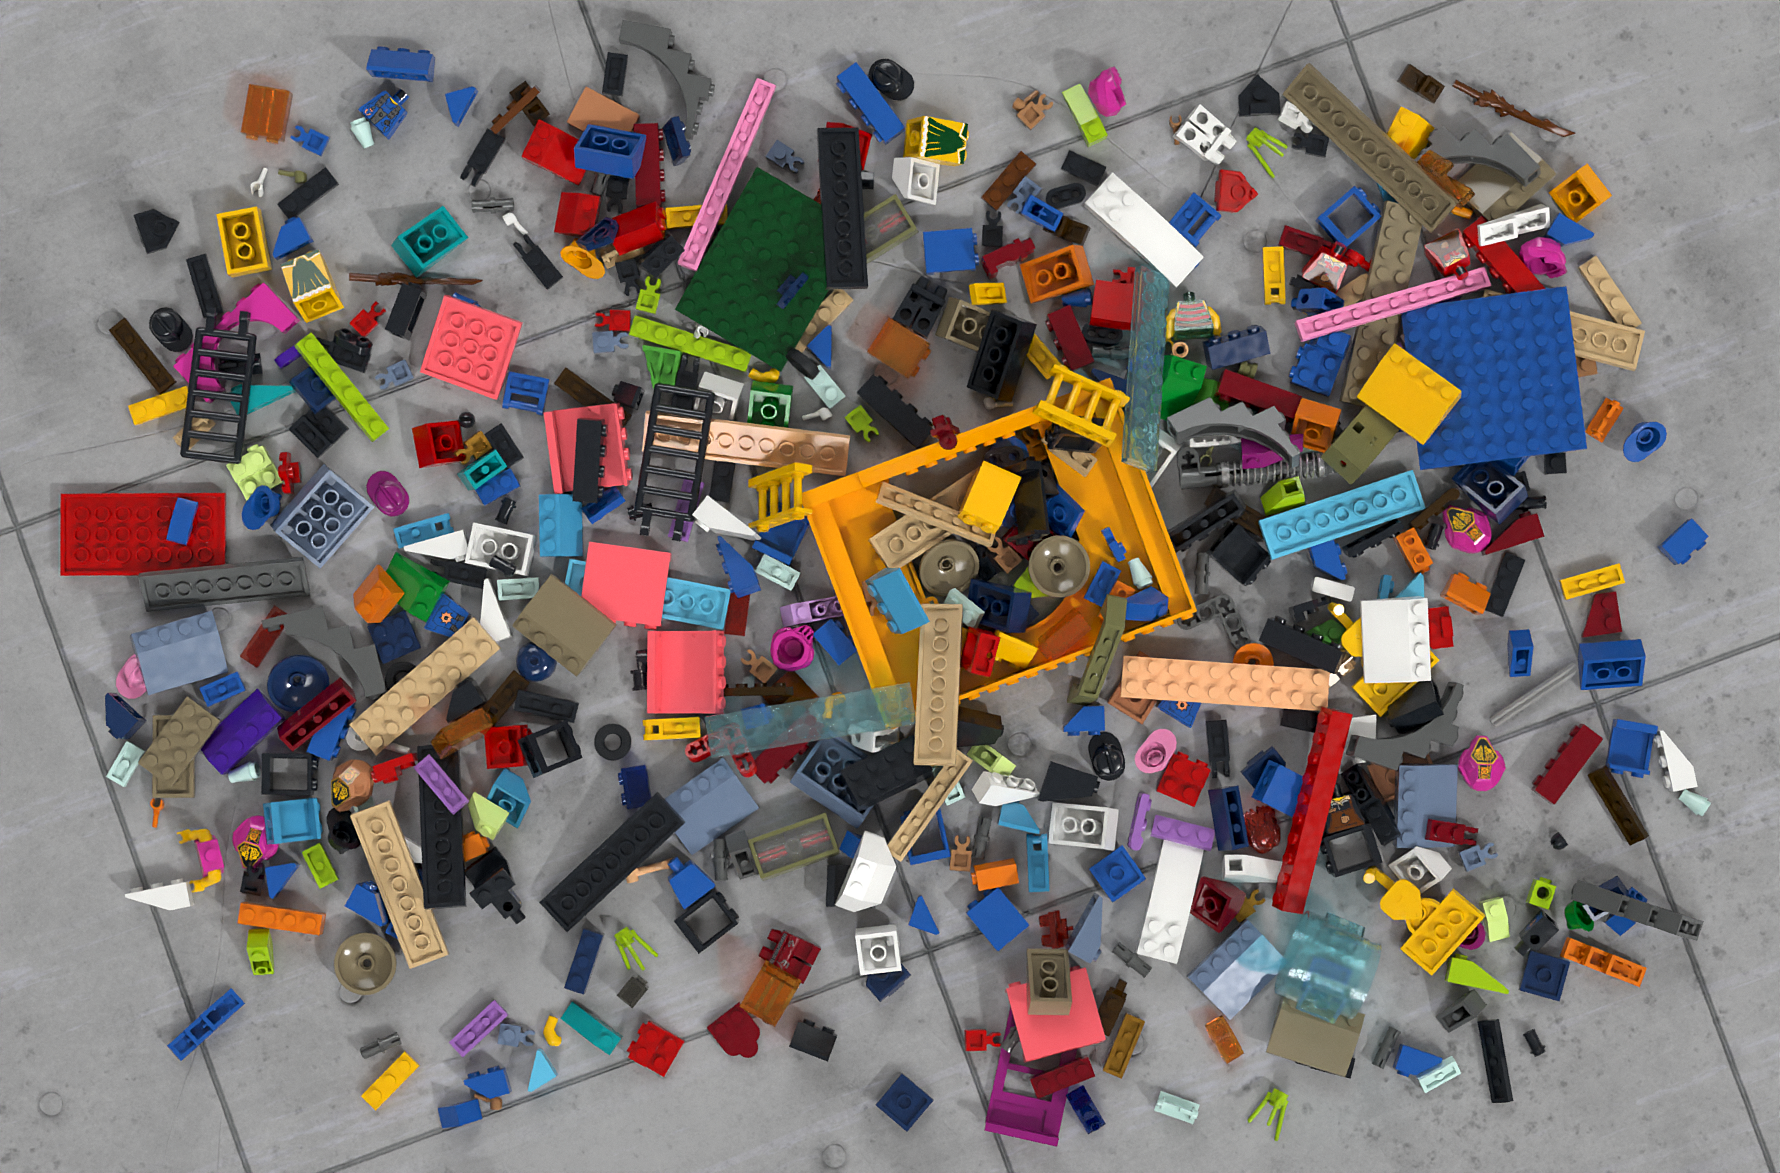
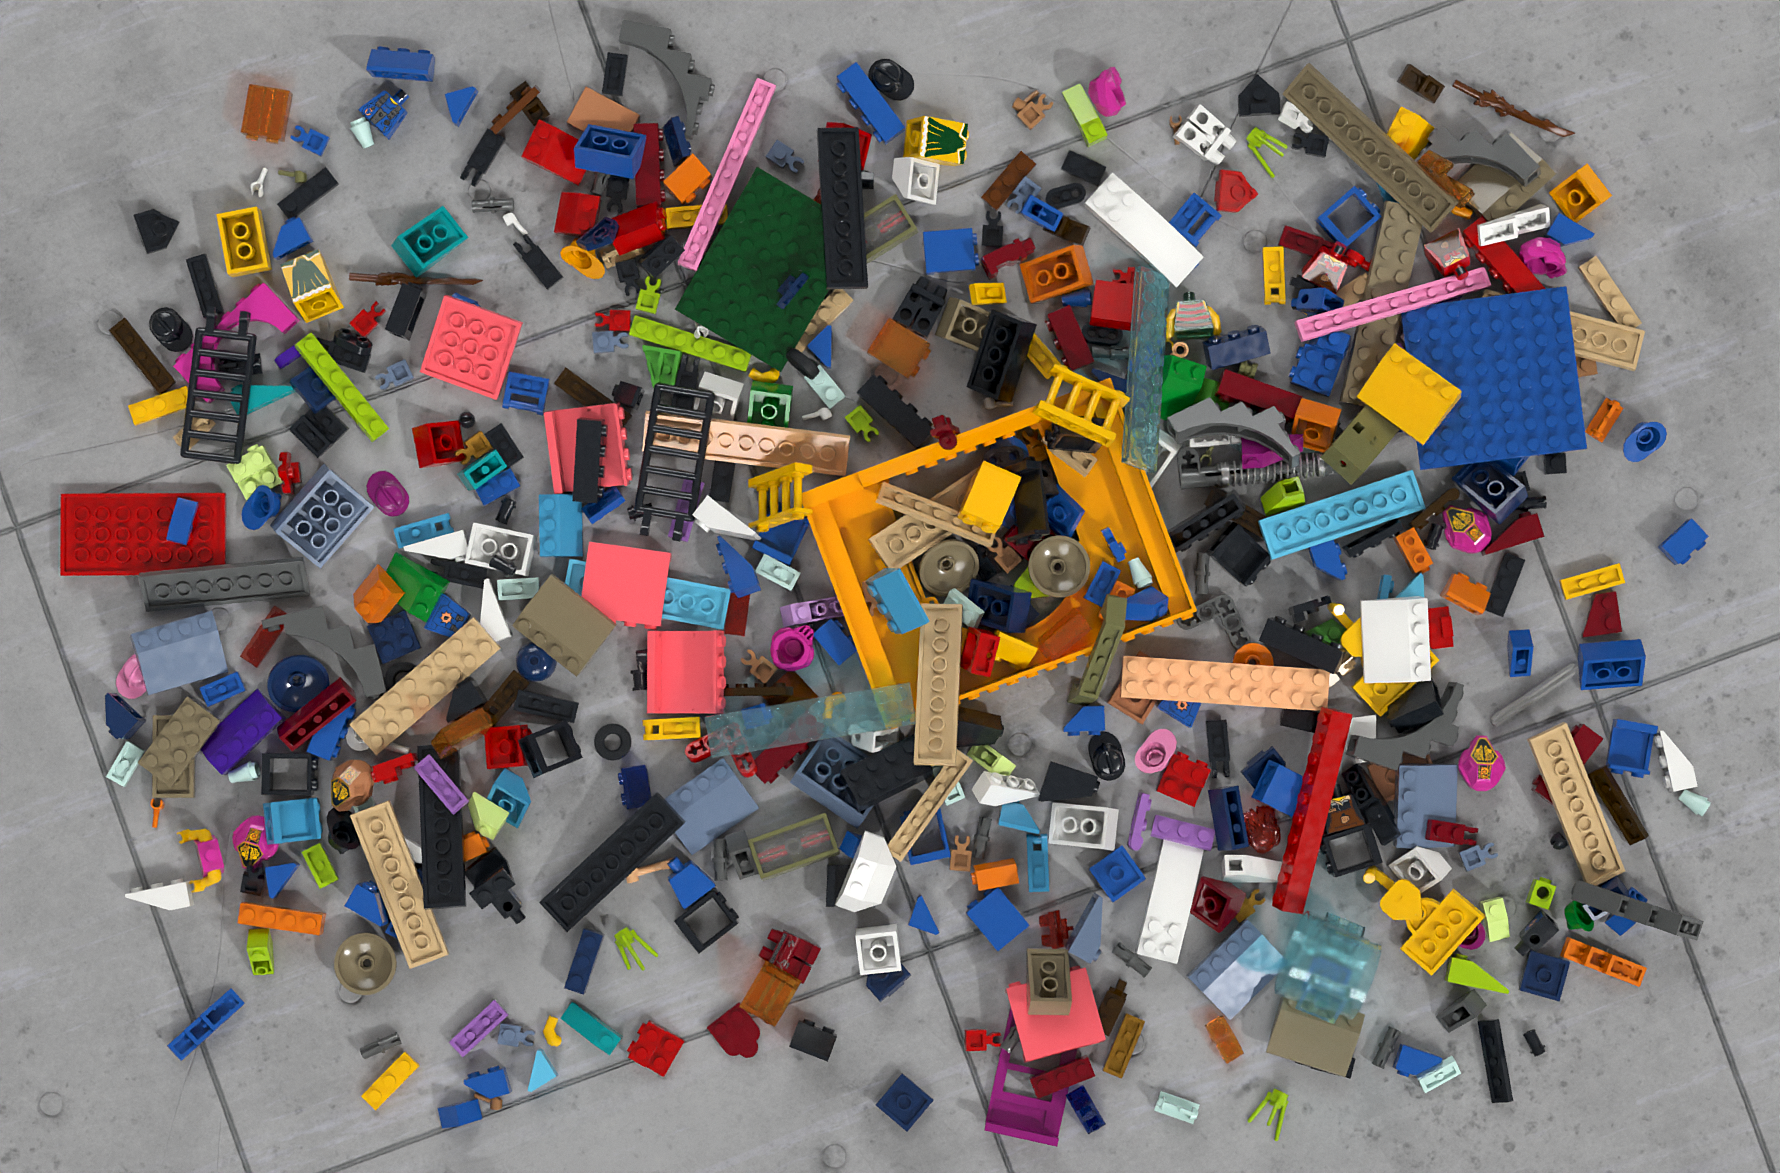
clear smoke brick [616,975,649,1009] -> none
white slope [1311,577,1355,602] -> none
none -> orange slope [663,153,712,205]
none -> tan plate [1527,722,1625,885]

